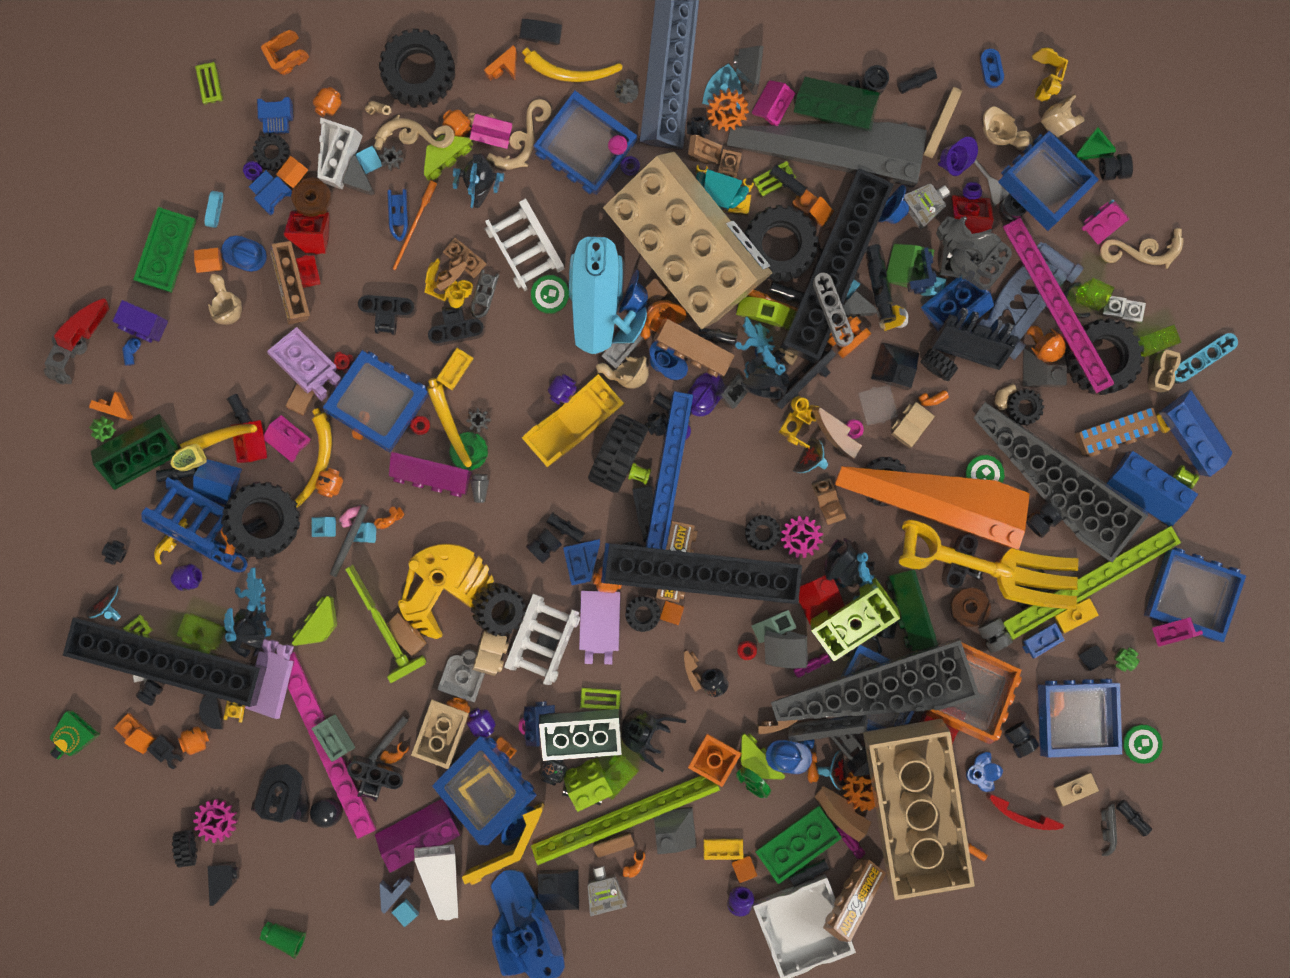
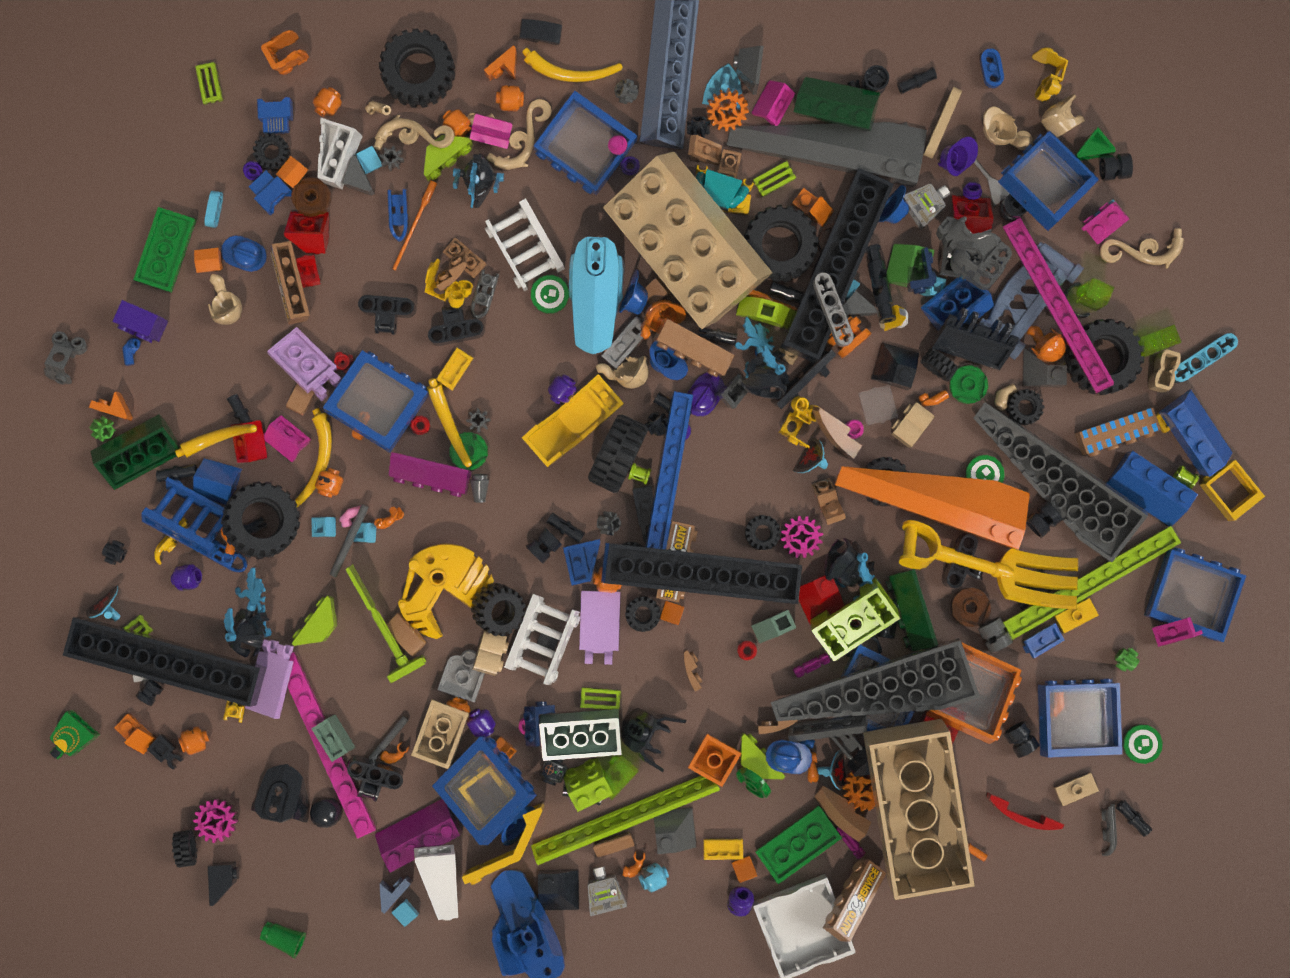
red slope [54,298,110,352] -> none
rock [170,444,207,471] -> none
clear neon green brick [177,613,225,652] -> none
black tile [199,695,223,729] -> none
medium azure shield [612,307,647,344] -> none
black head [700,668,729,697] -> none
white sticker [726,220,770,269] -> none
dark grey slope [764,631,808,668] -> none
black pin [769,164,808,197] -> none
black pin [789,858,830,888] -> none
blue plate [966,752,1003,792] -> none
black slope [1078,644,1108,671] -> none
white slope [1103,295,1146,323] -> none
none -> orange head [496,85,524,112]
none -> dark grey gear [597,511,621,535]
none -> medium azure head [638,863,669,892]
none -> green tile [949,365,988,404]
none -> yellow window [1199,460,1265,521]

